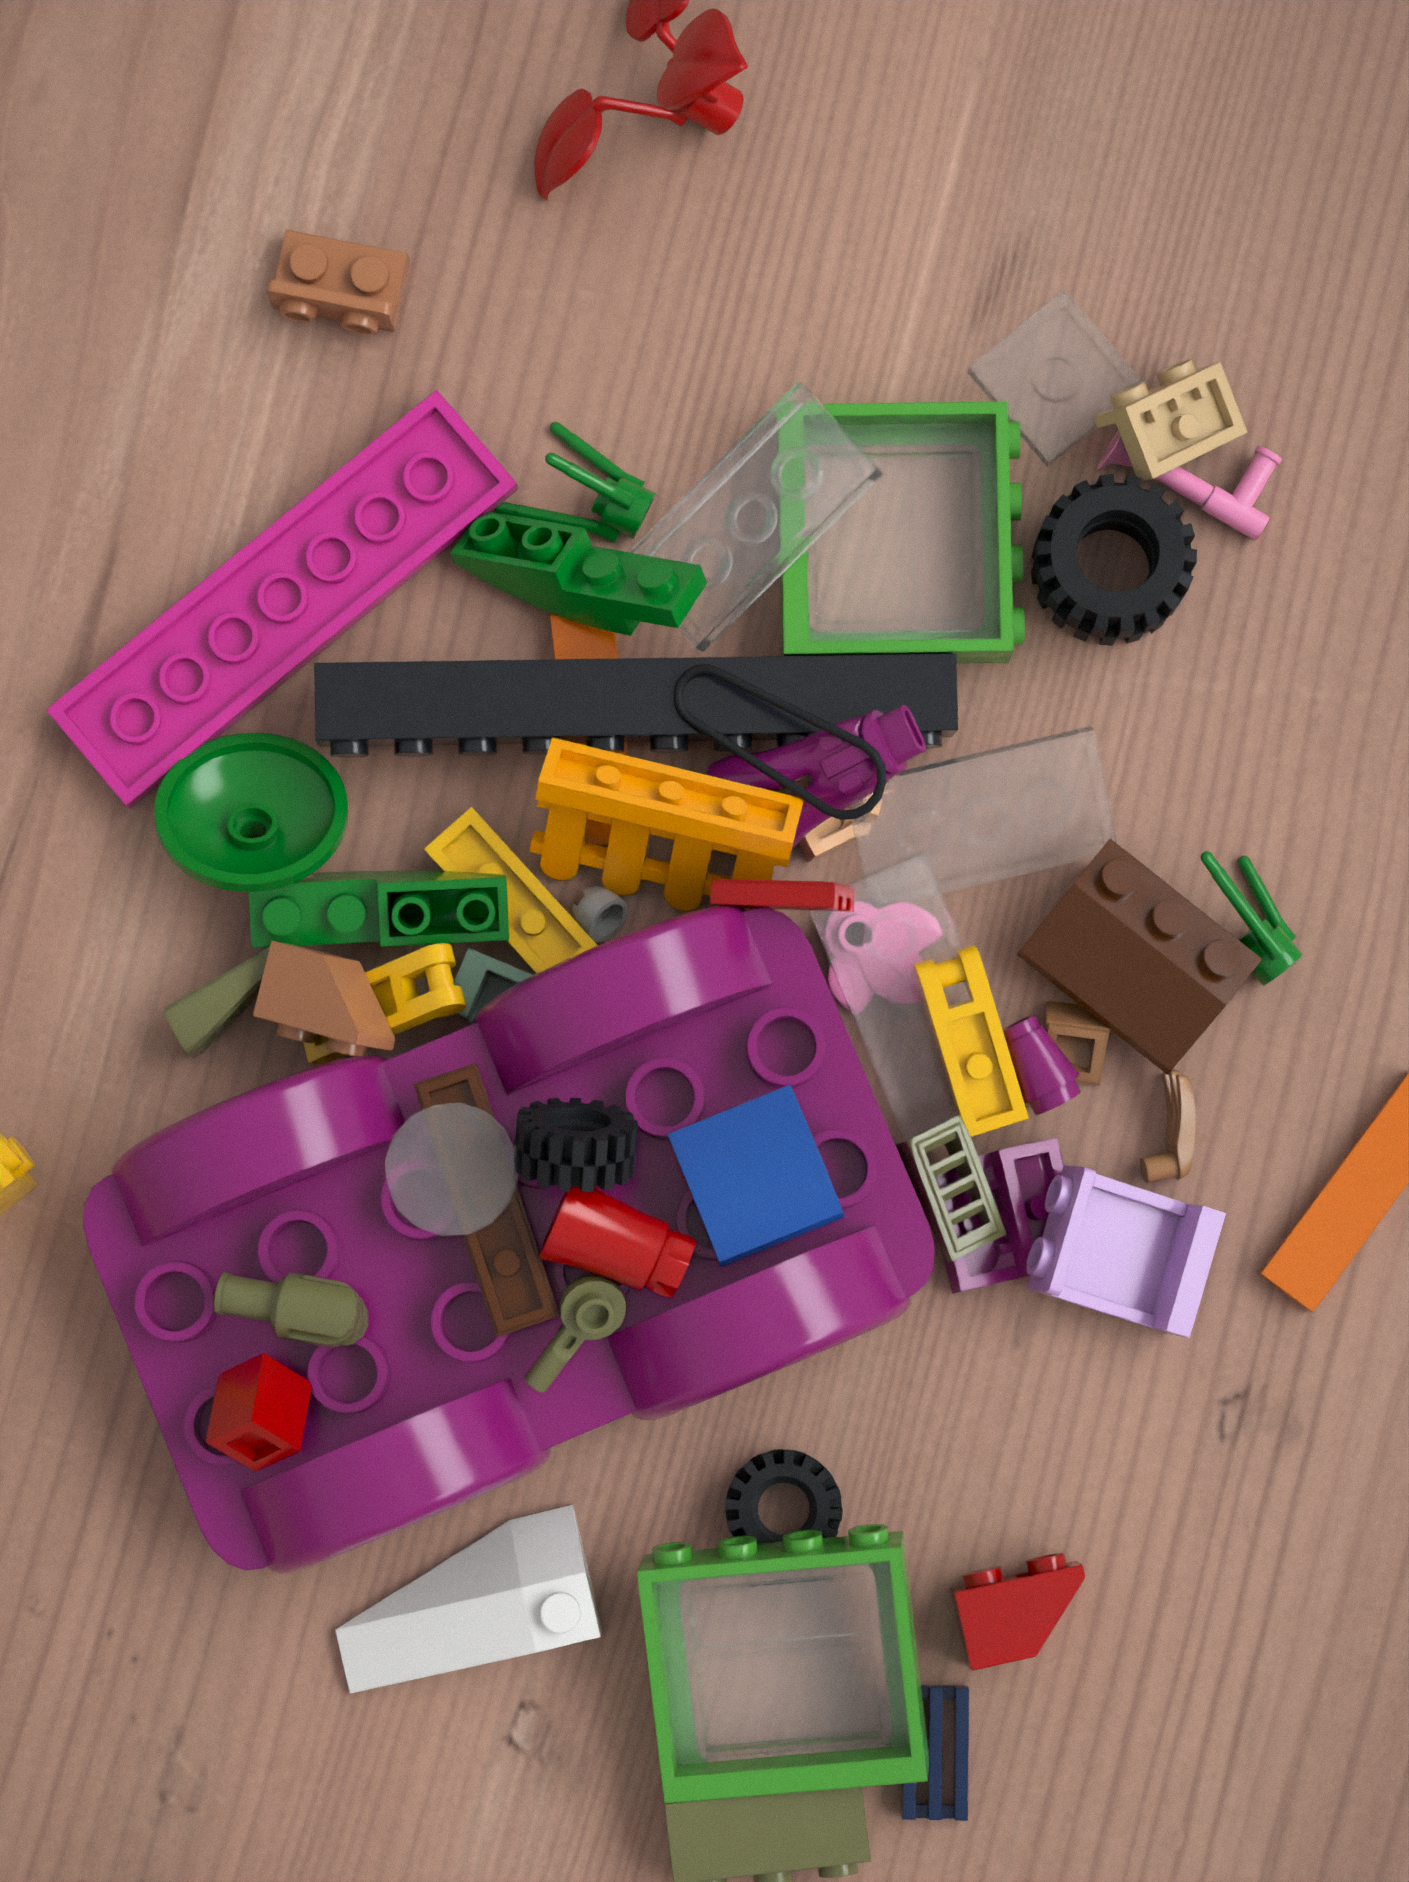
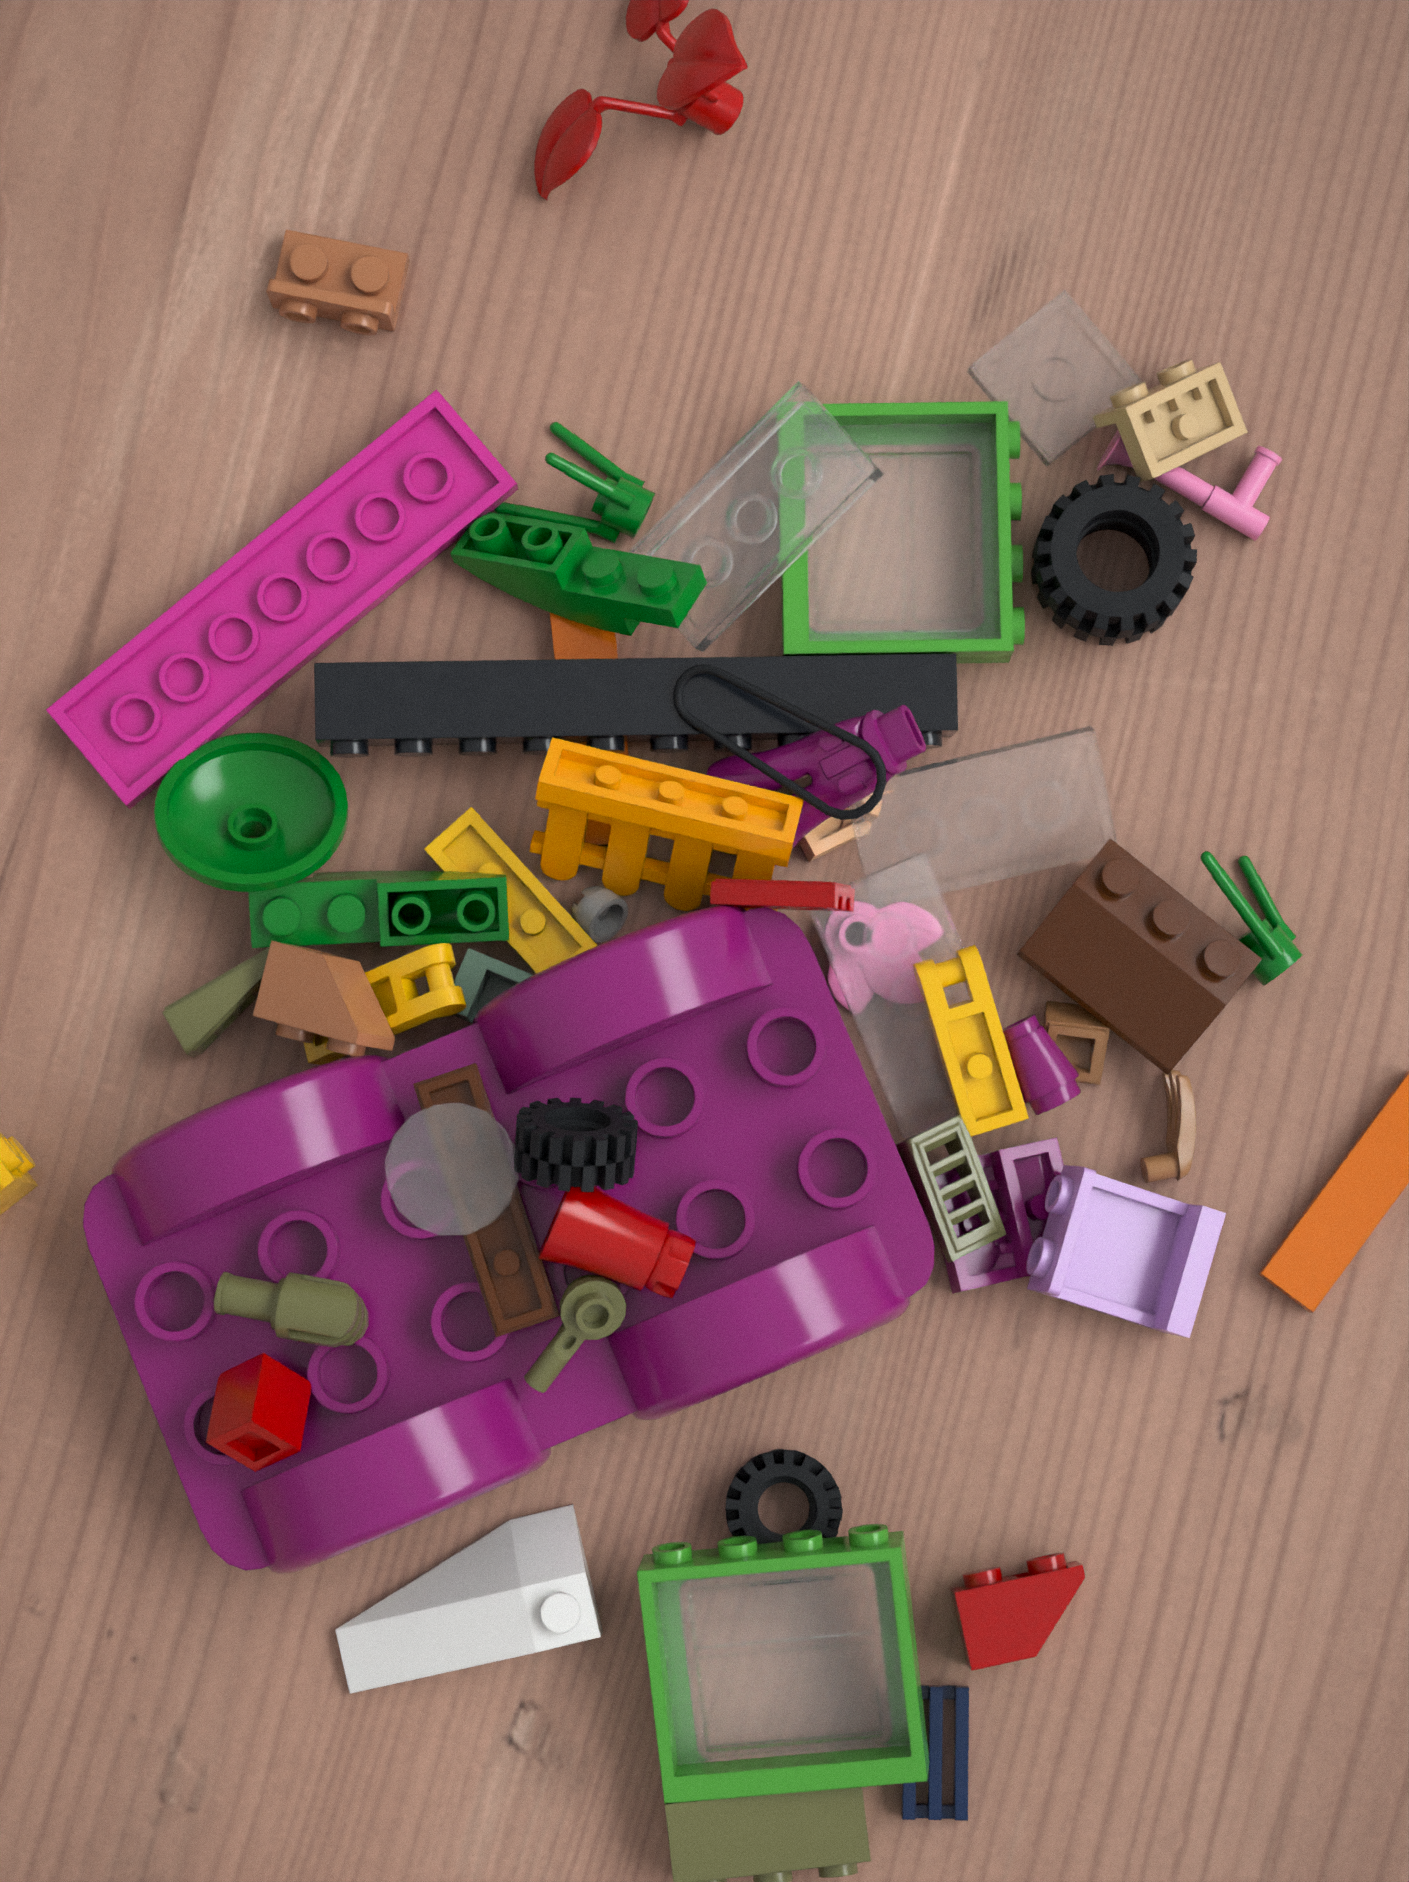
blue slope [667,1084,845,1267] -> none

